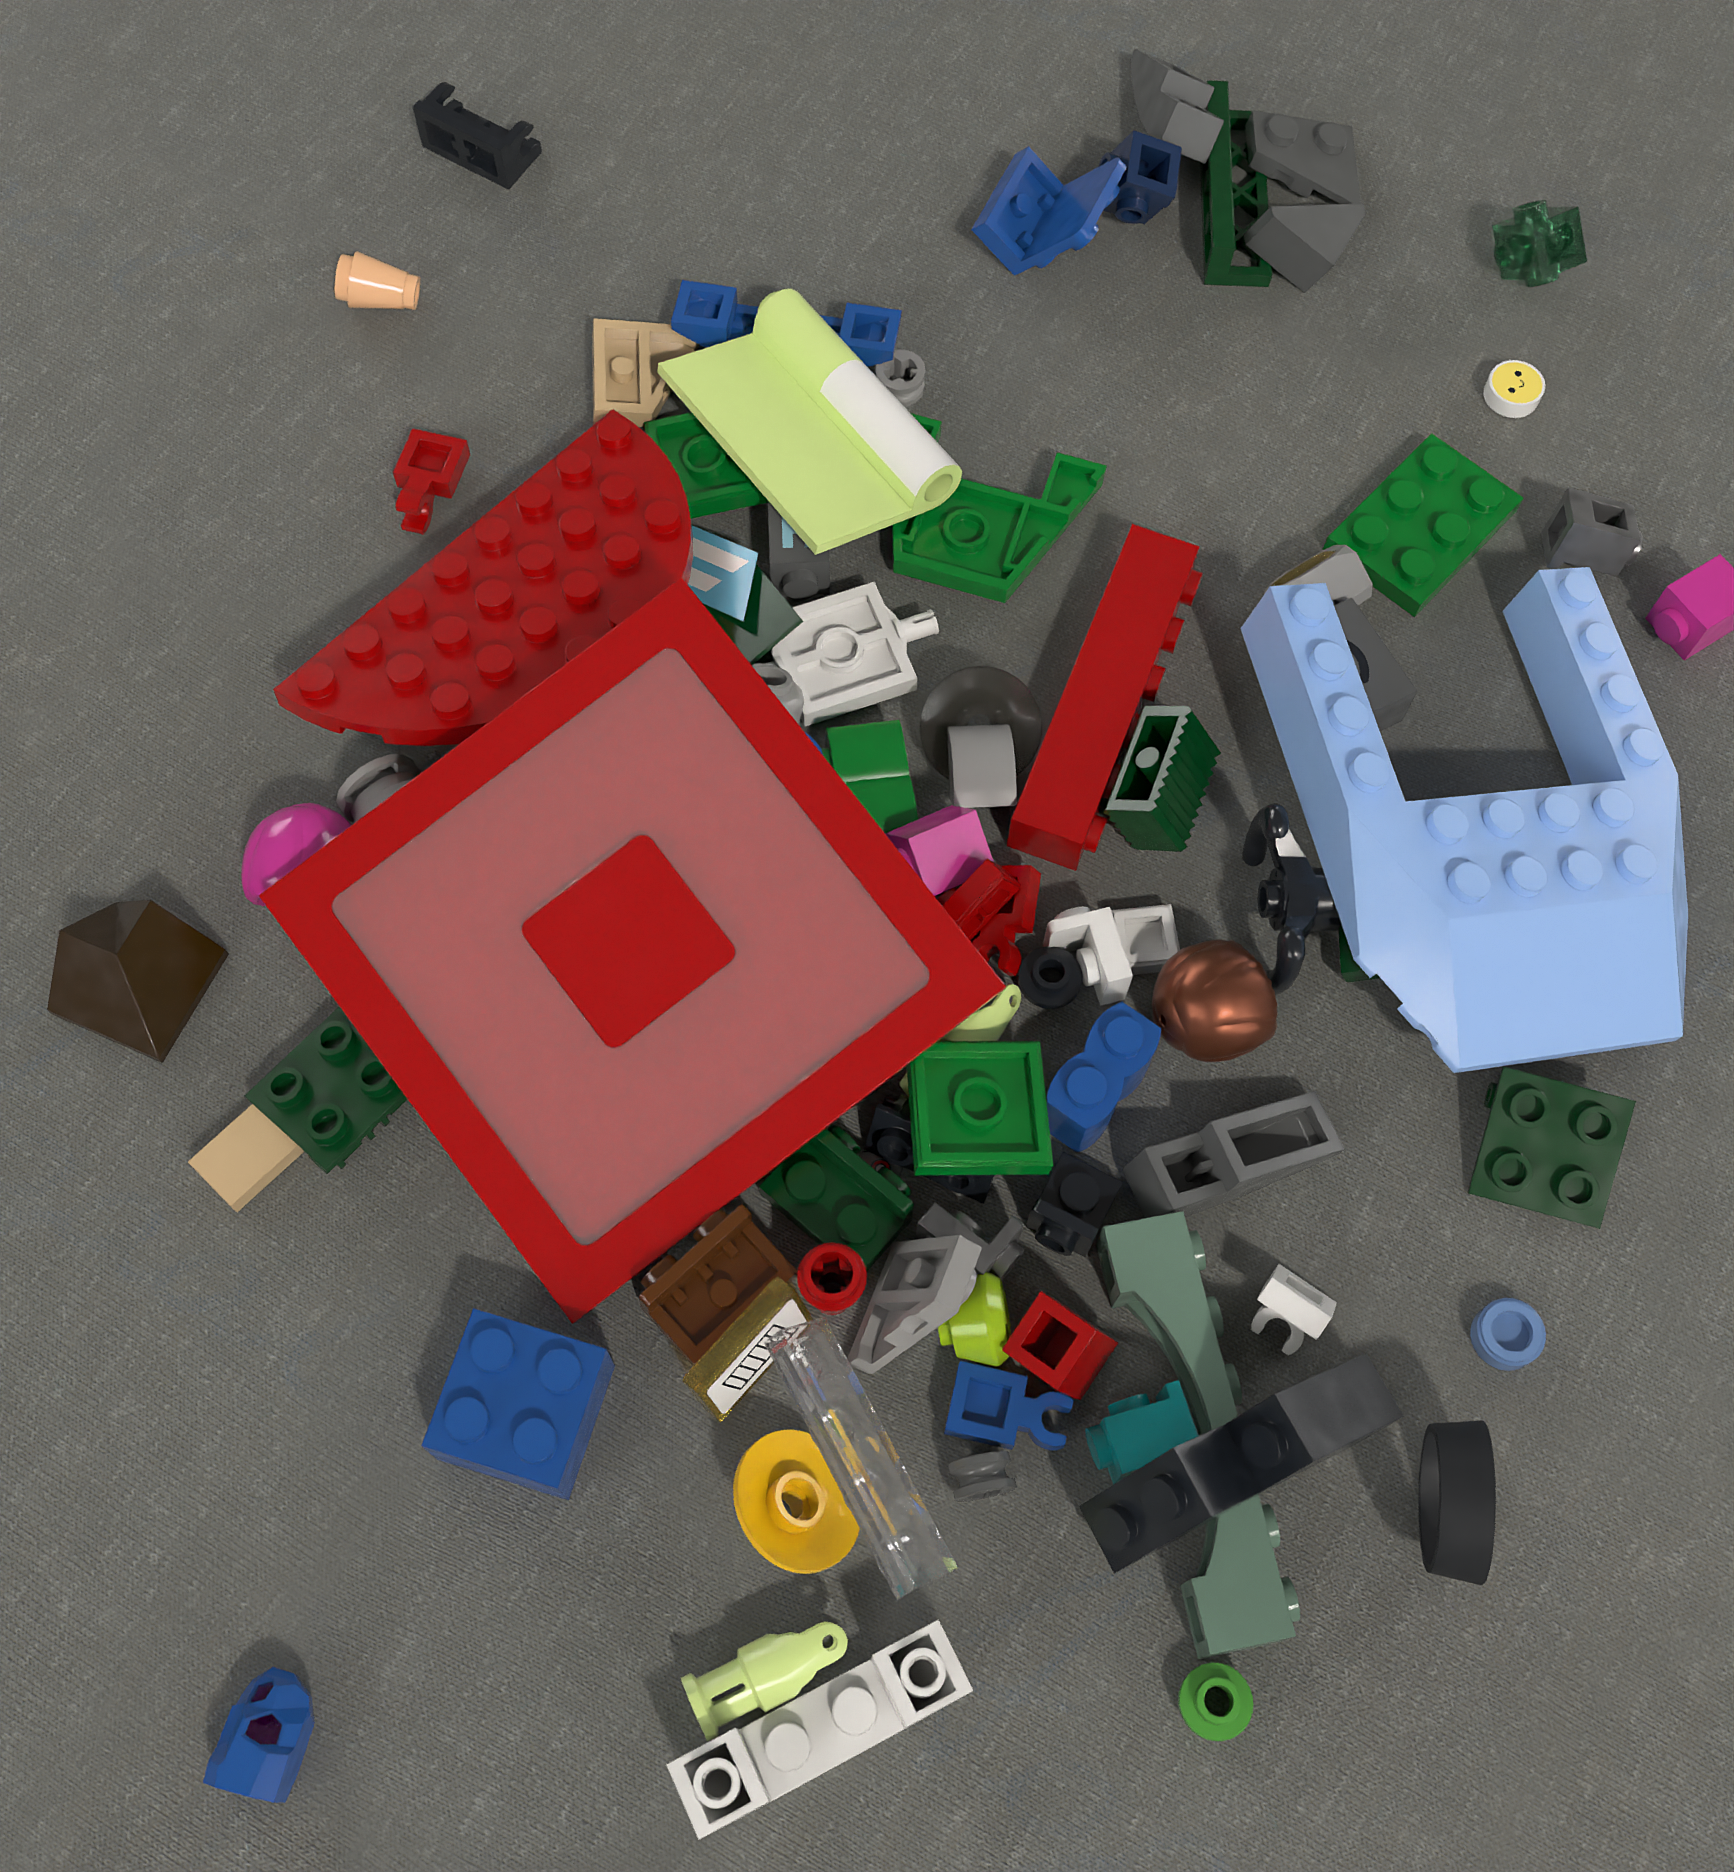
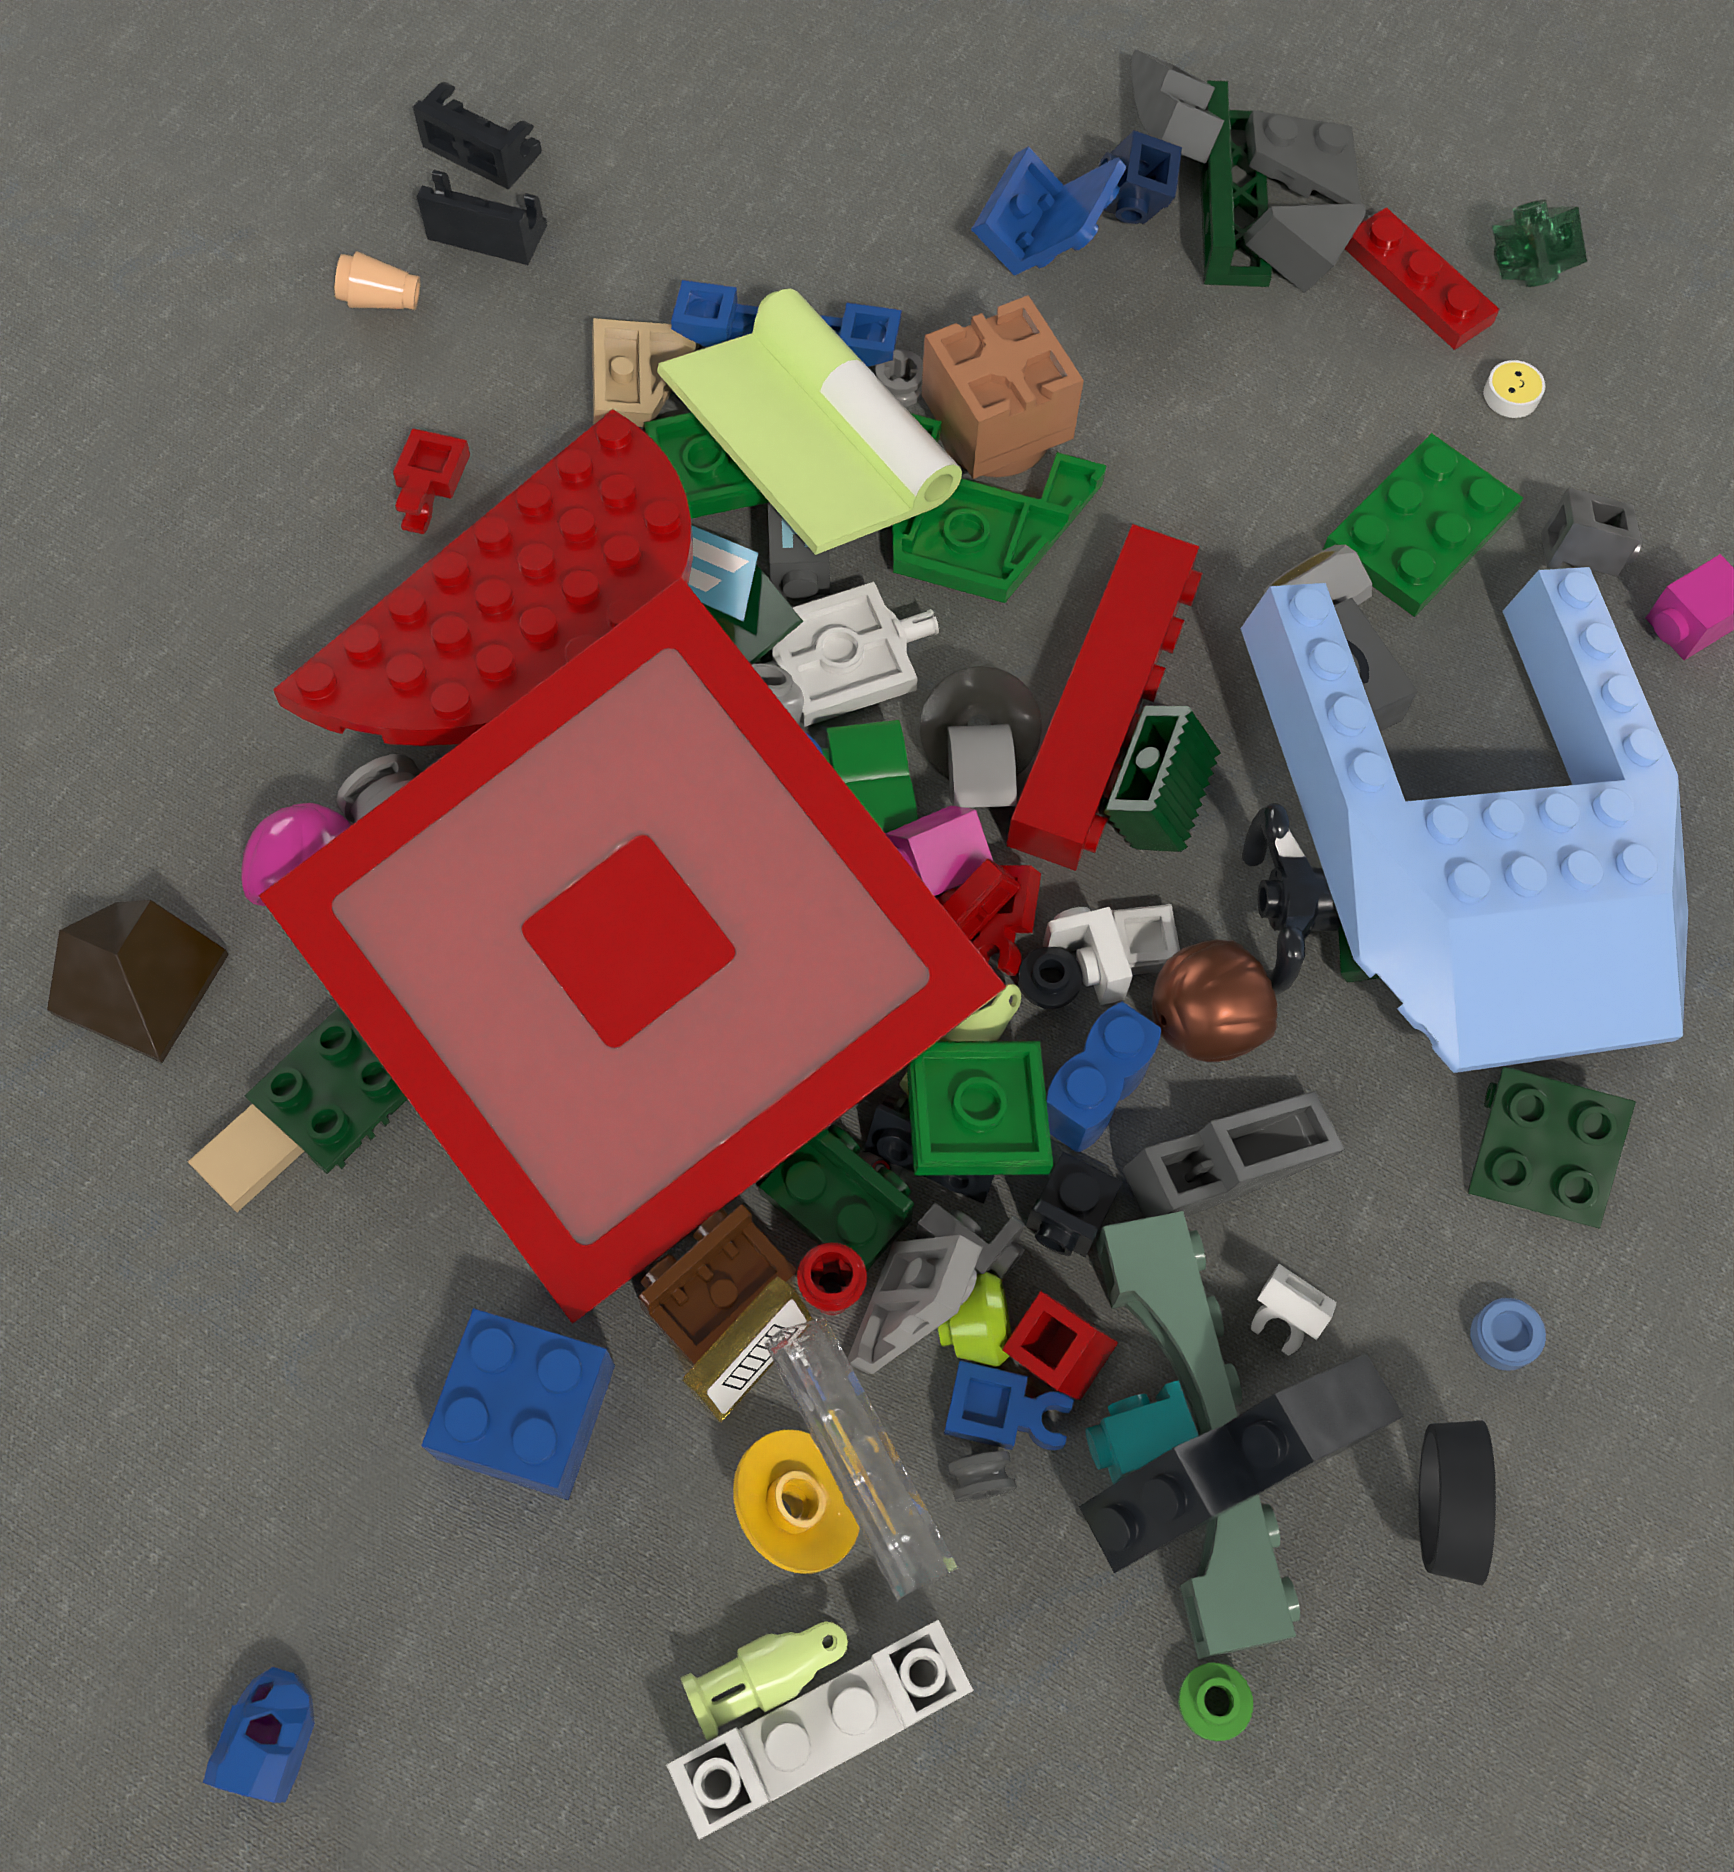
none -> black hinge [416,170,547,265]
none -> nougat piece [921,295,1084,479]
none -> red plate [1345,207,1500,350]

